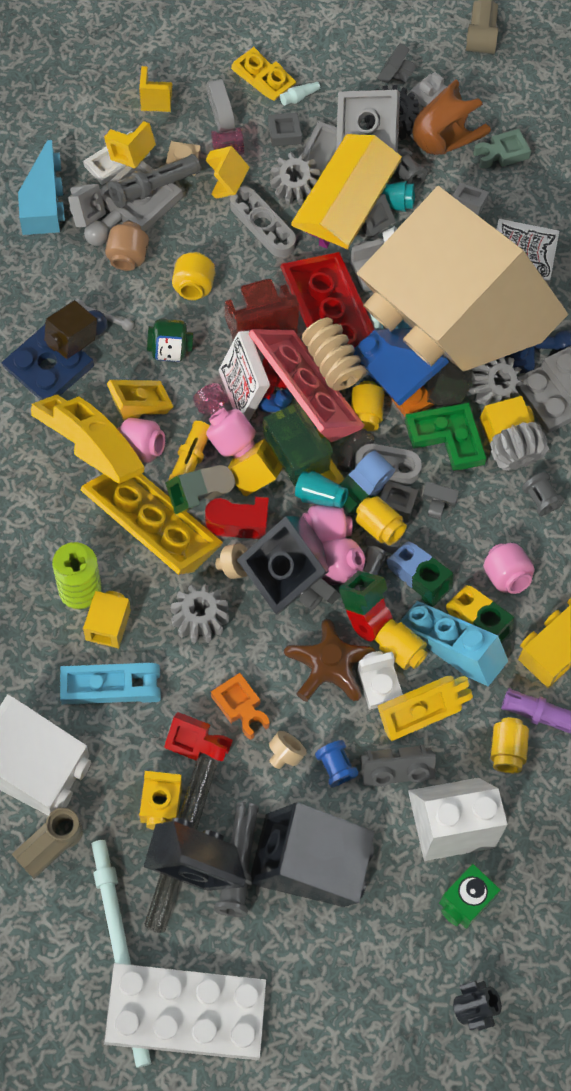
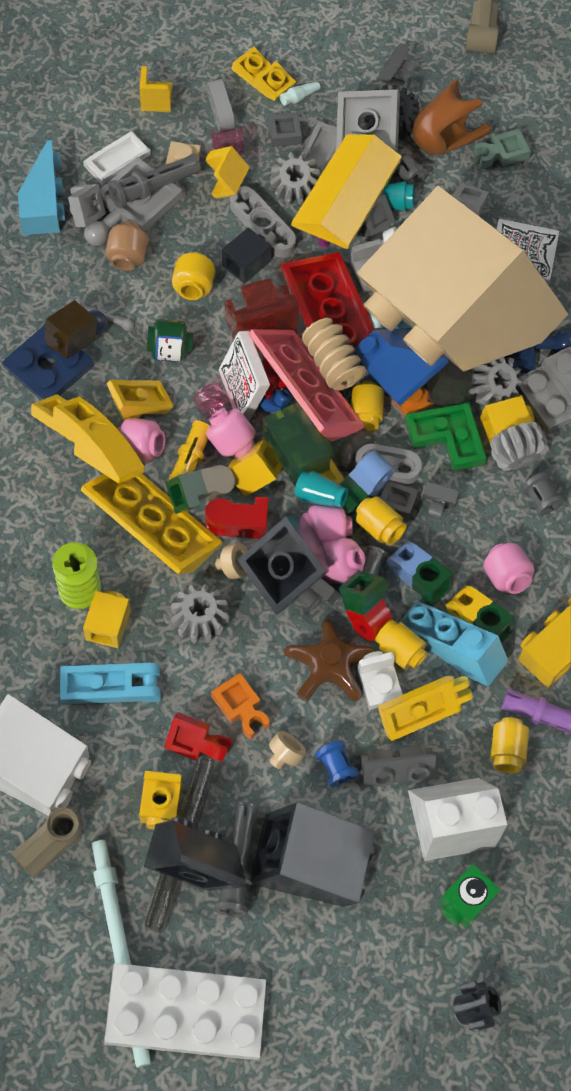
yellow panel [104,121,156,168] -> none
light grey tile [410,72,447,107] -> none
none -> black brick [222,227,271,284]

